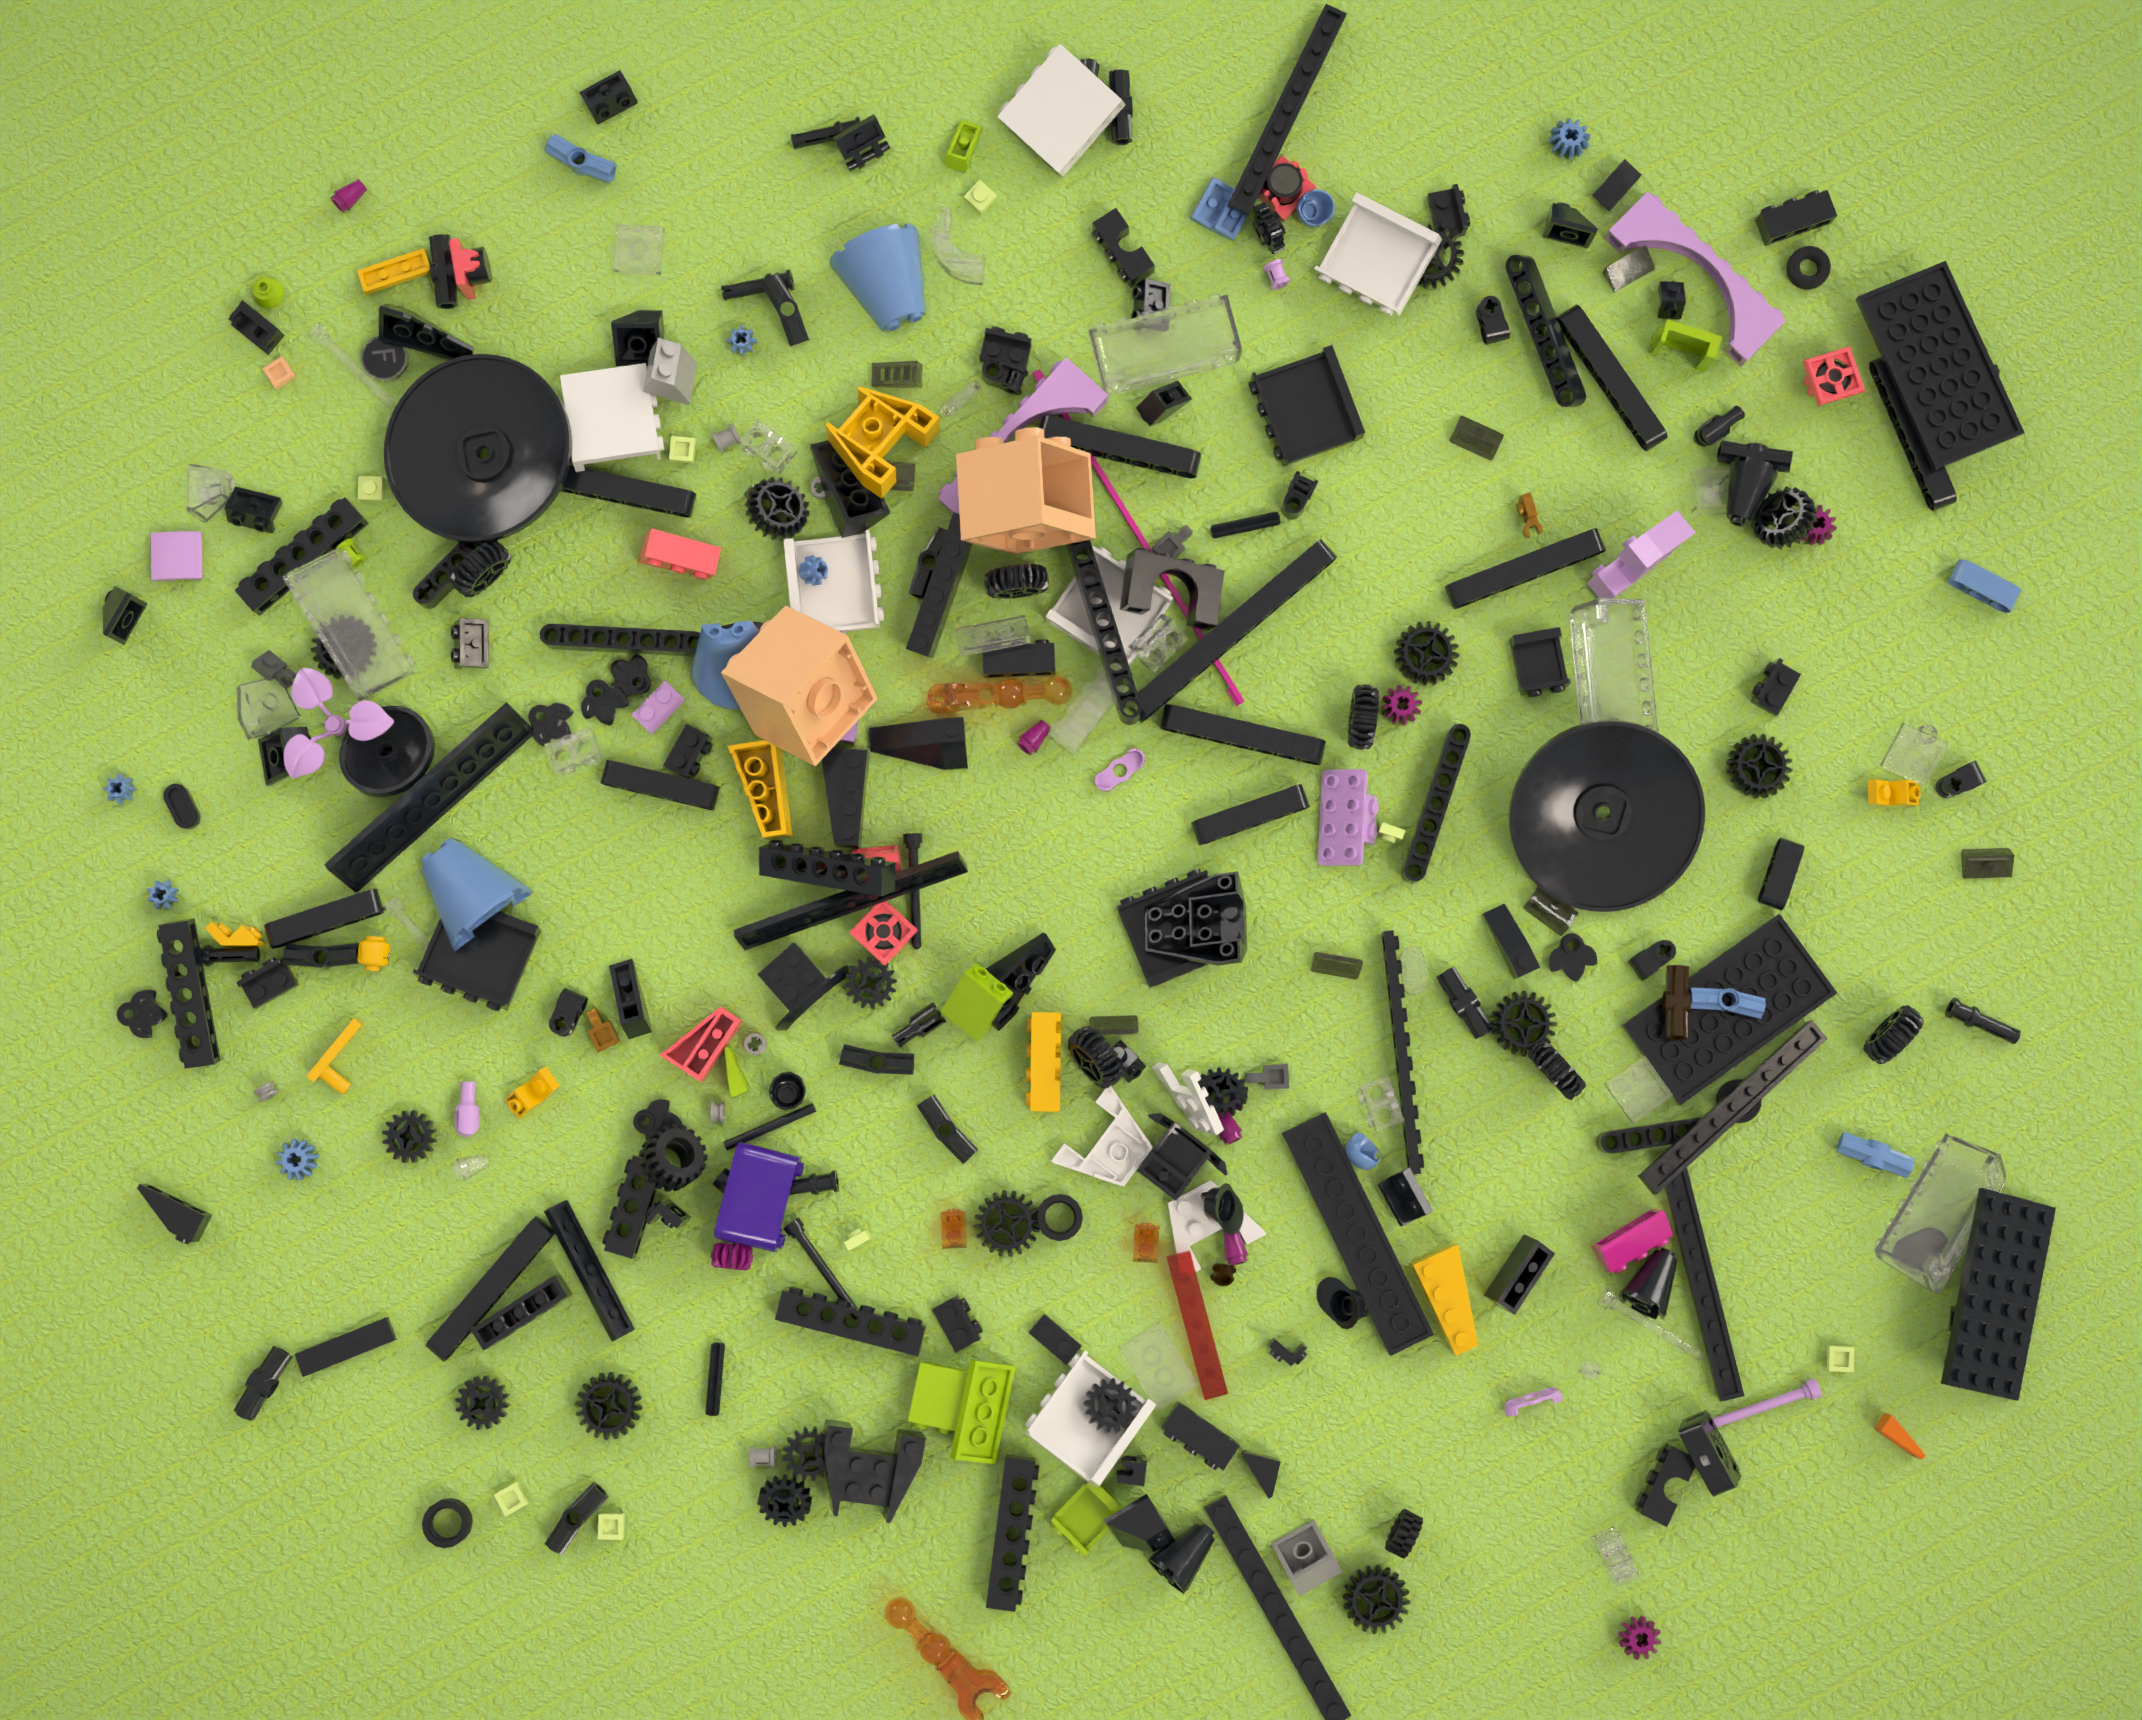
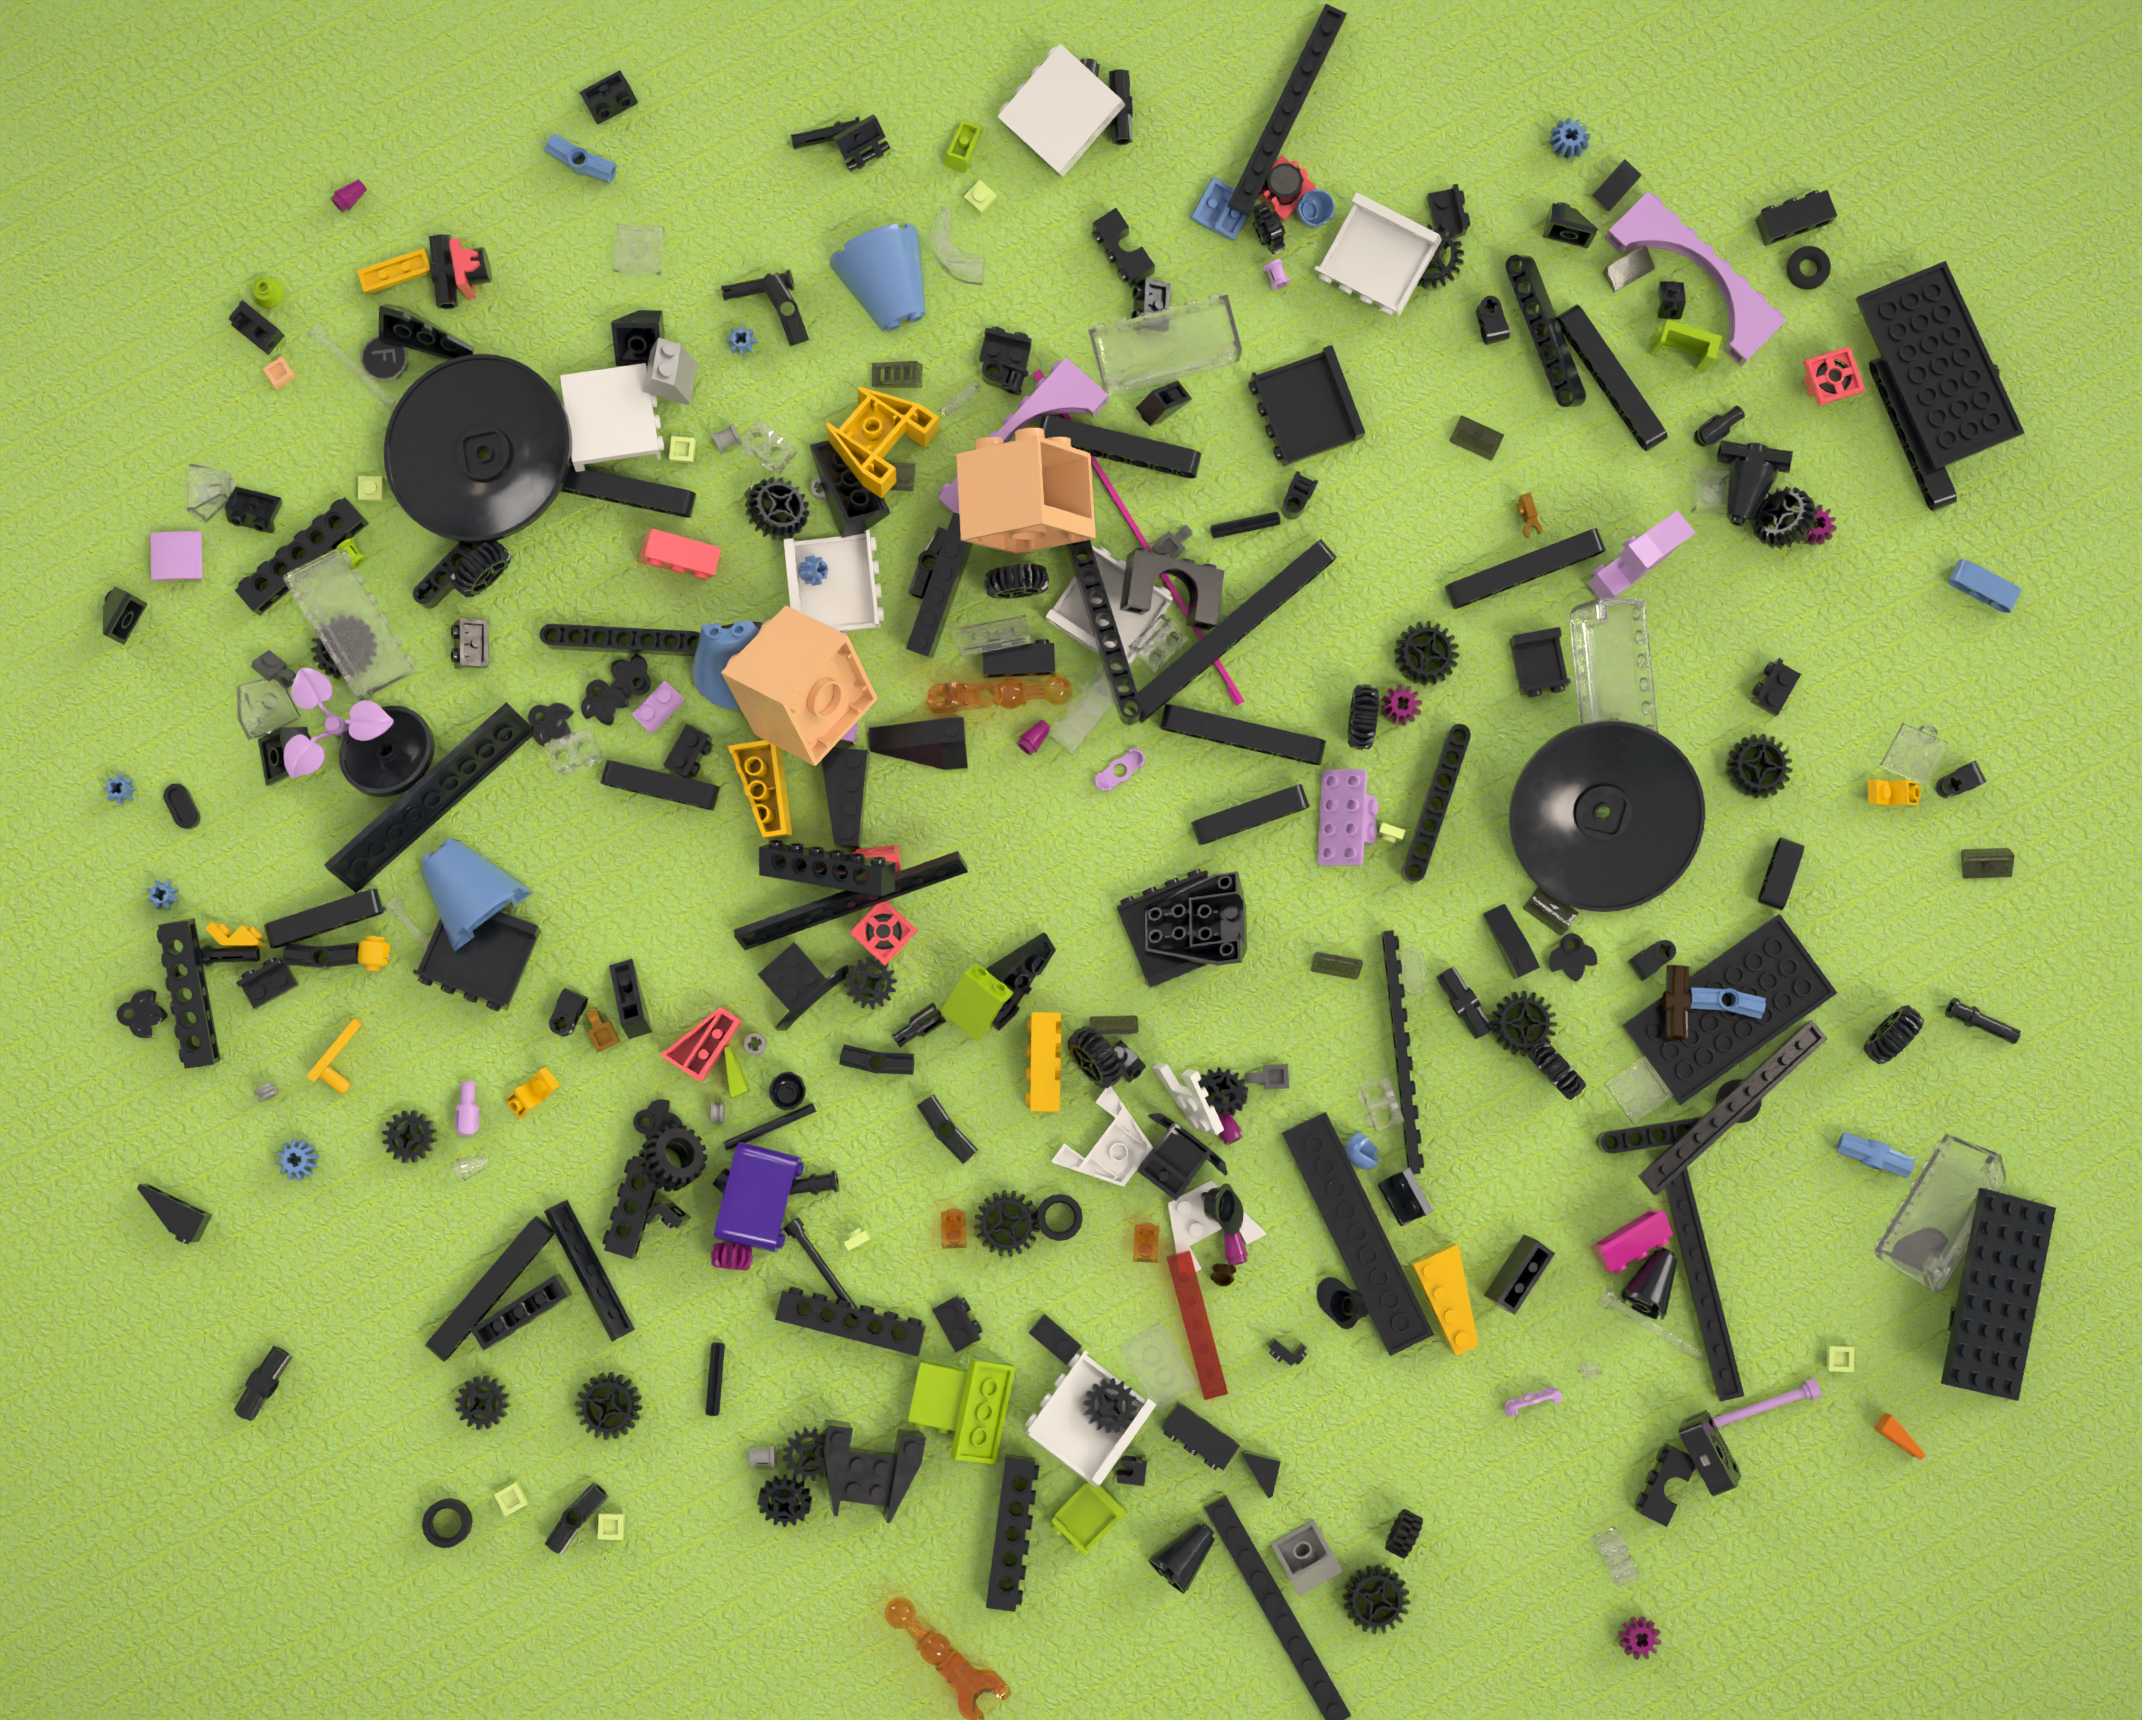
black tile [295,1317,397,1377] -> none
black piece [903,833,922,949] -> none
black slope [1104,1494,1174,1552] -> none

